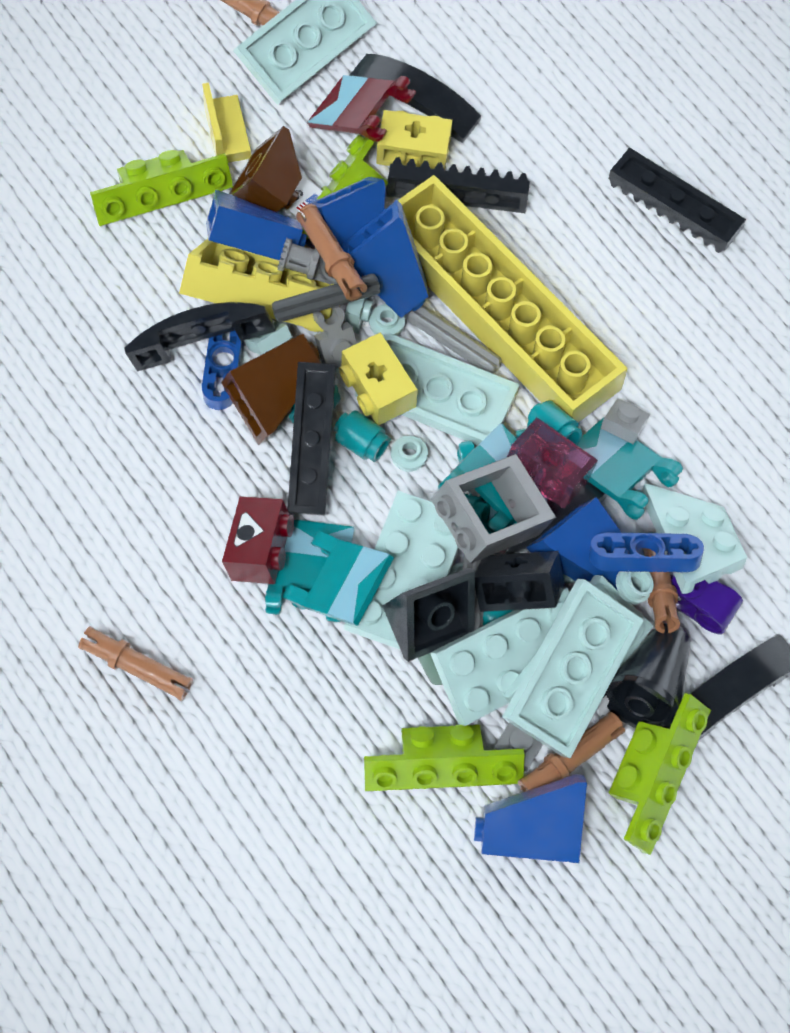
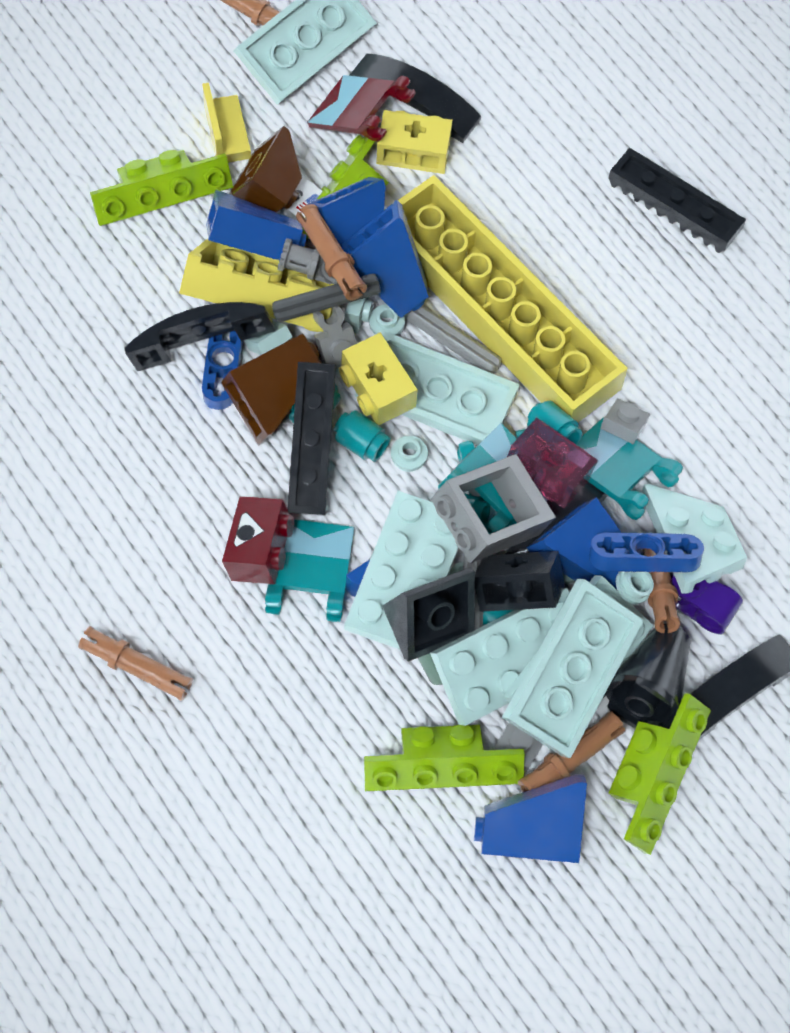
teal flag [282,531,394,626] -> none
black gear [387,157,530,214] -> none

